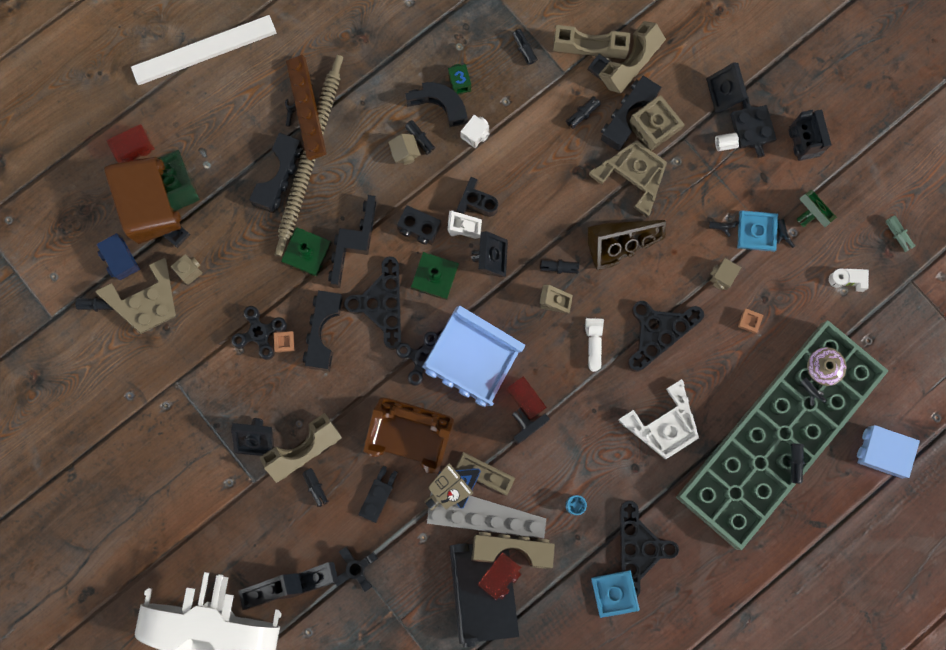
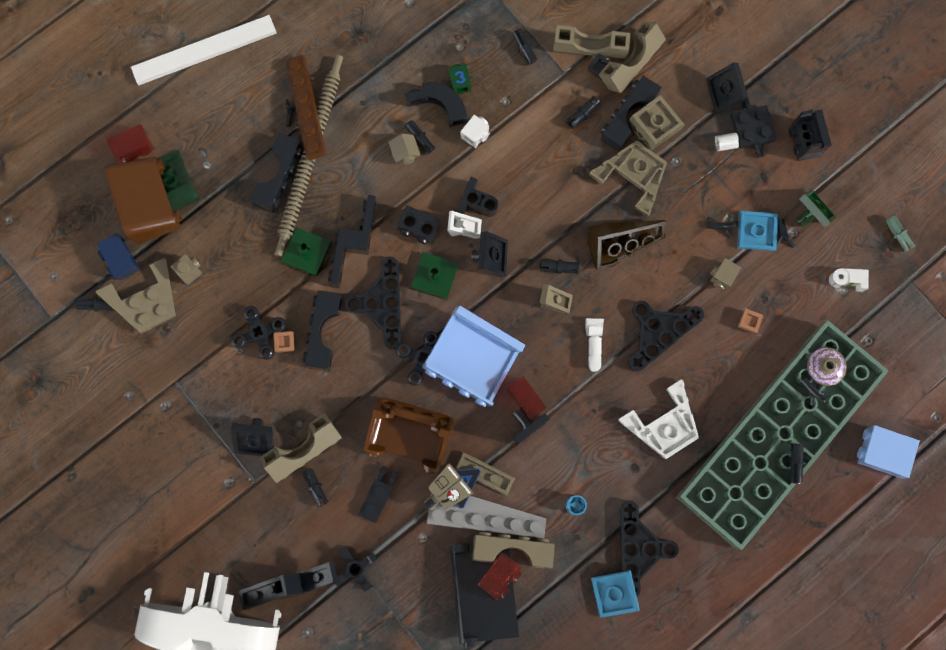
black plate [163,226,191,248] -> none

